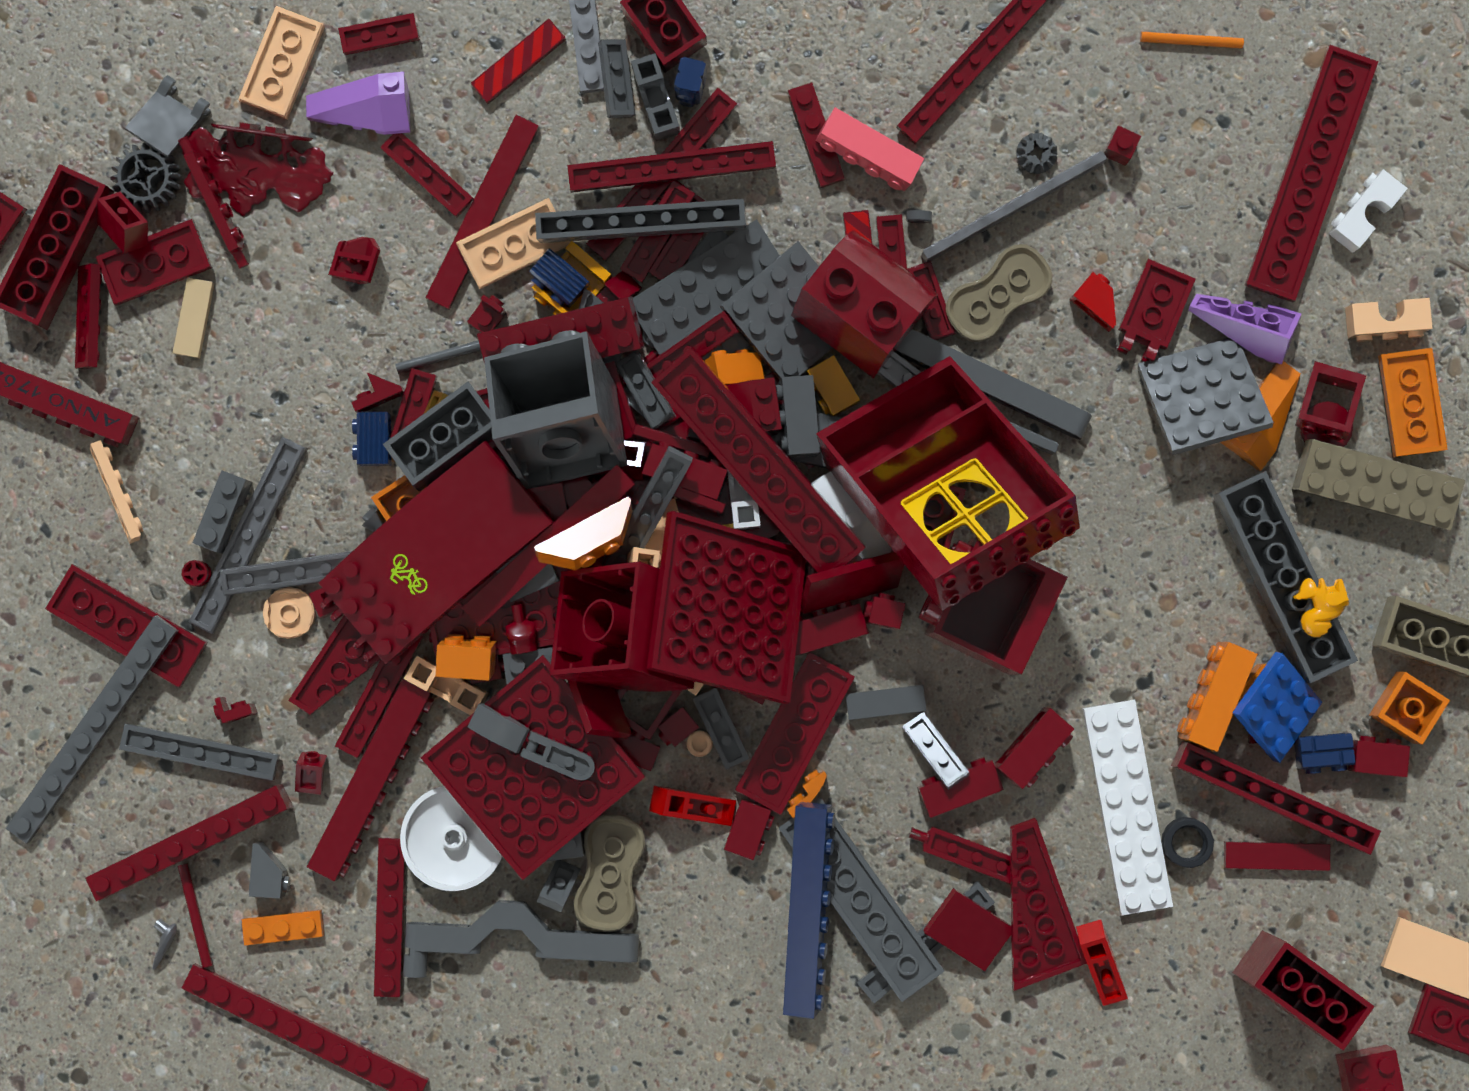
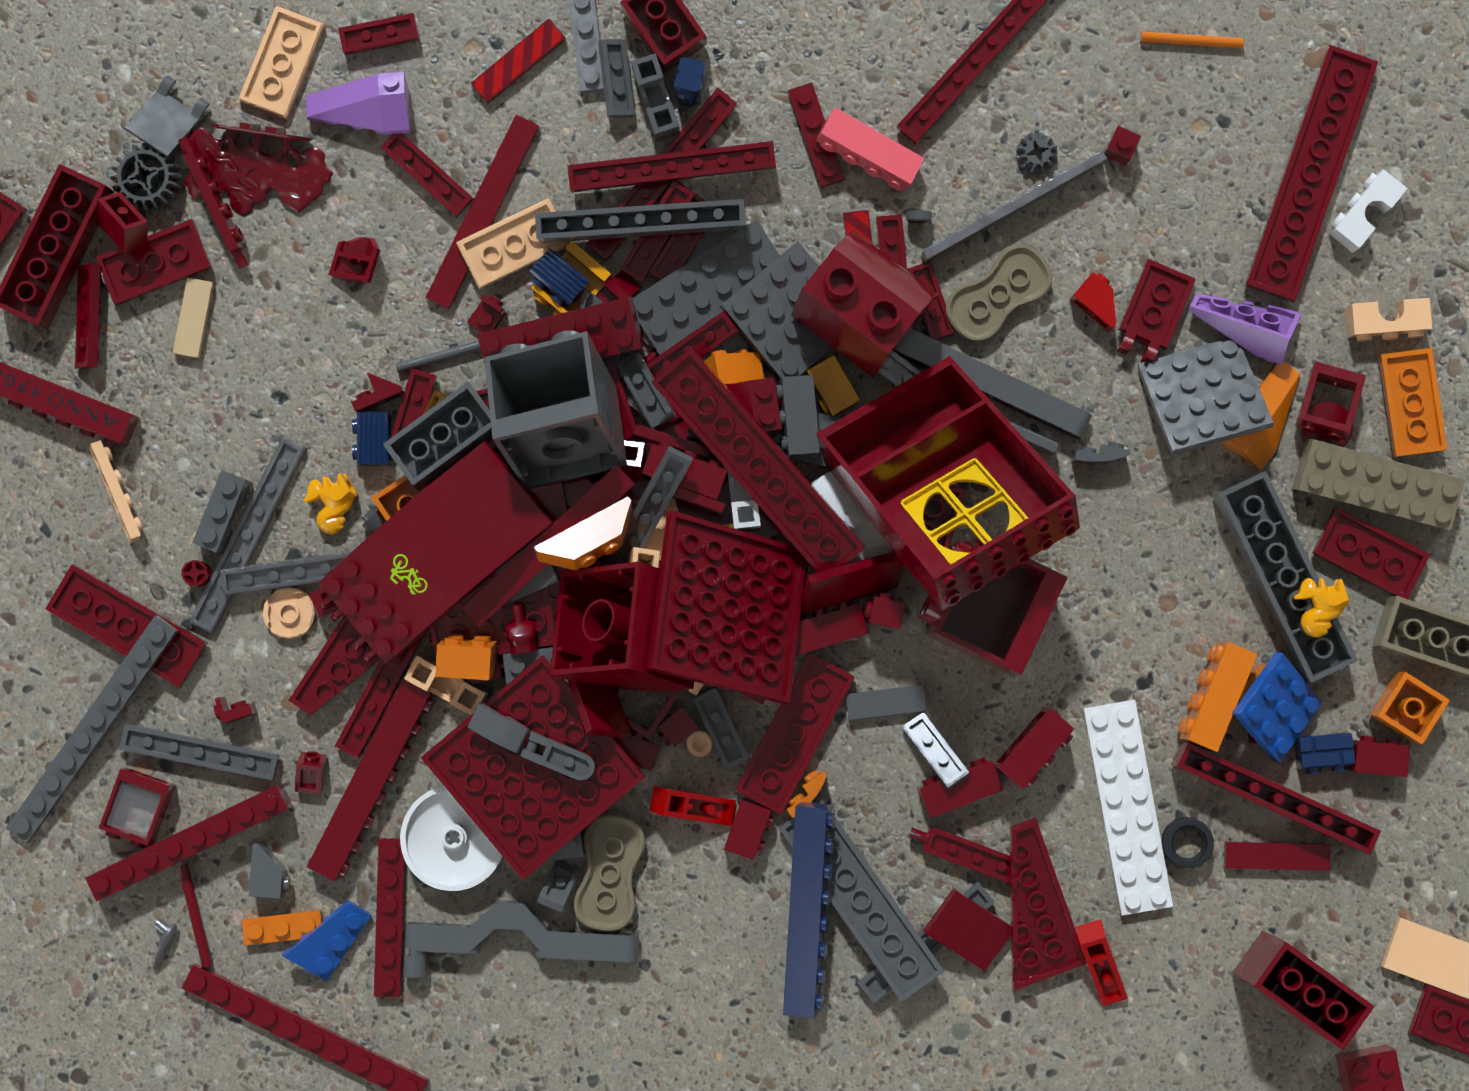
none -> window [99,767,176,848]
none -> blue wing [282,900,371,981]
none -> light orange animal [303,473,357,535]
none -> dark grey slope [1071,442,1130,464]
none -> dark red plate [1311,507,1430,599]

